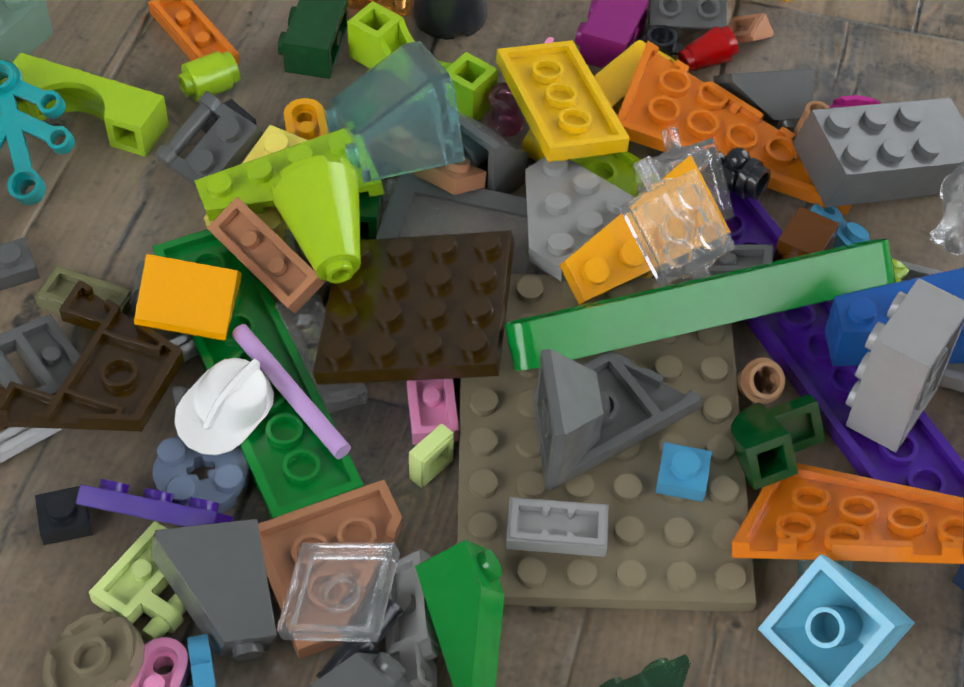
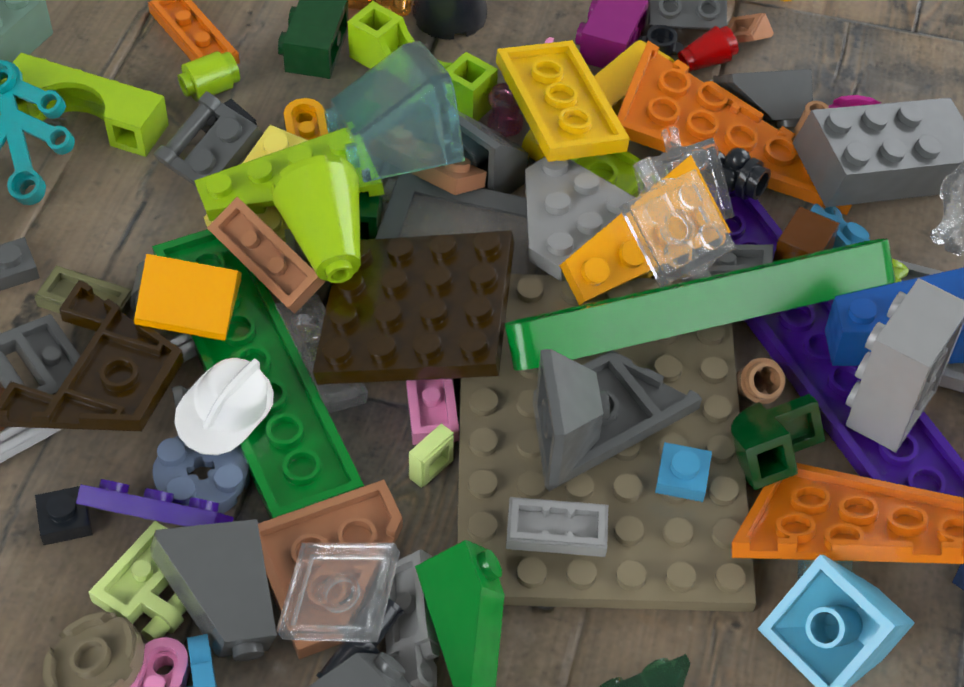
lavender bar [232,324,351,459] -> none

